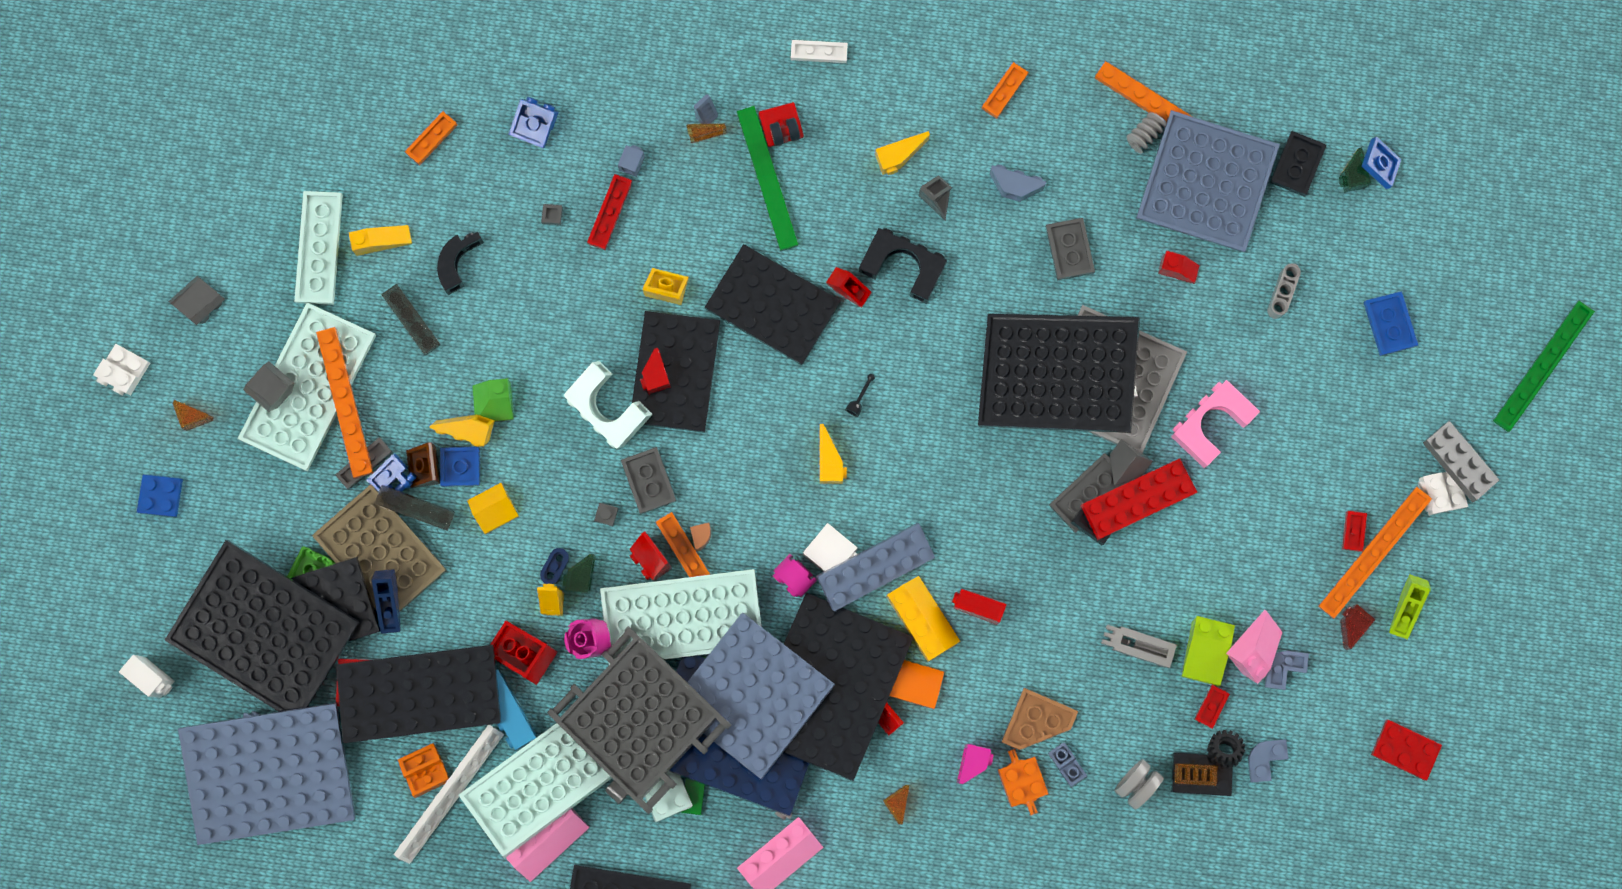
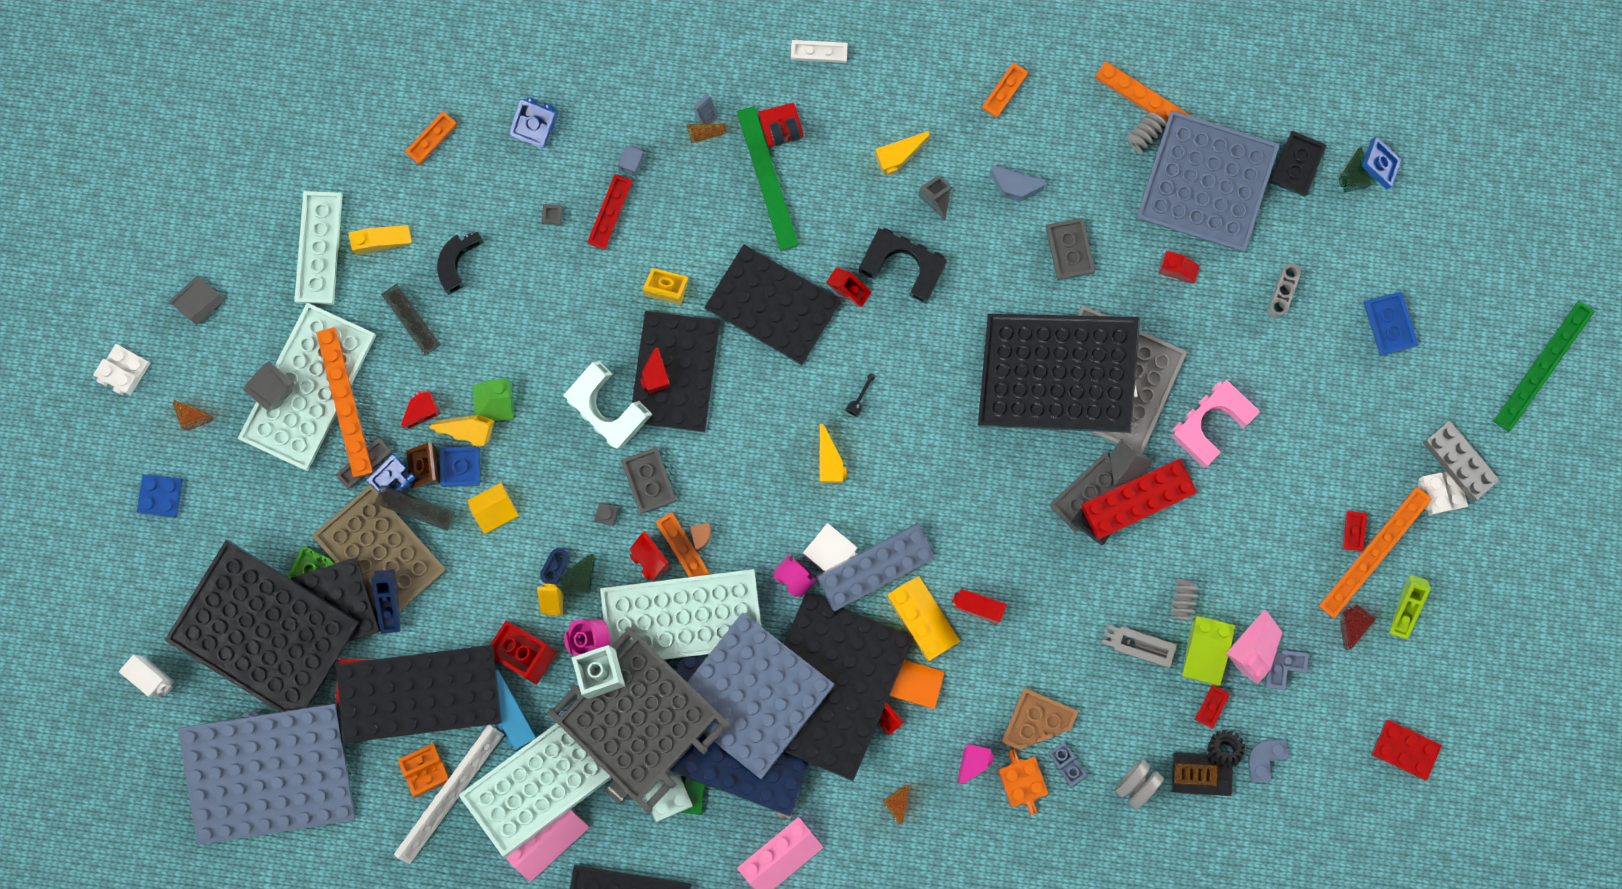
none -> red slope [401,390,441,430]
none -> light aqua brick [572,645,625,699]
none -> light grey piece [1169,579,1199,622]

